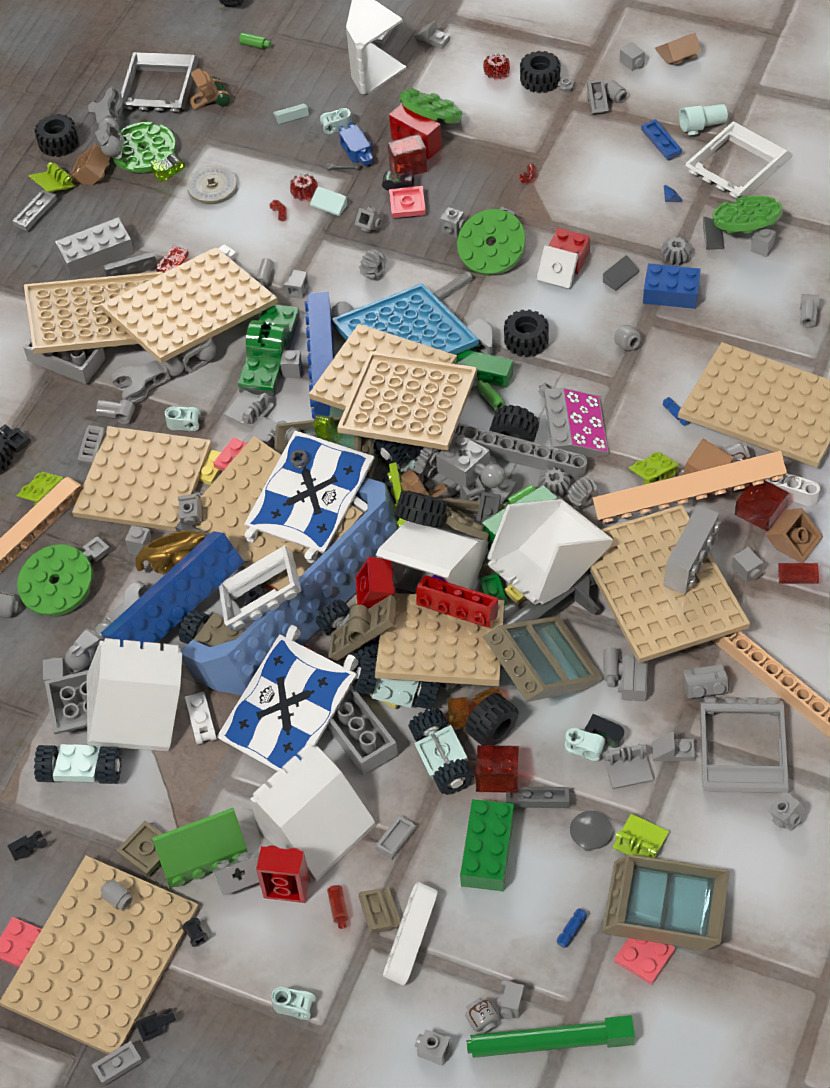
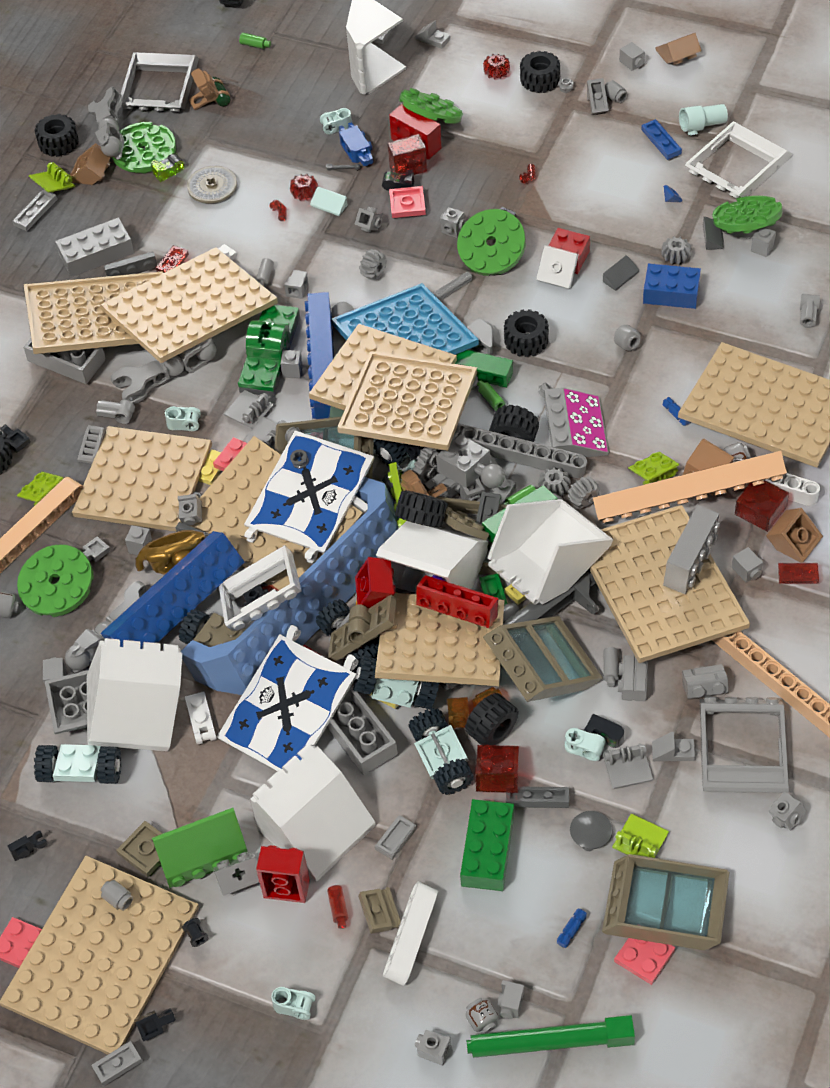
light aqua slope [273,104,309,124] -> none
clear neon green leg [313,415,341,444] -> none

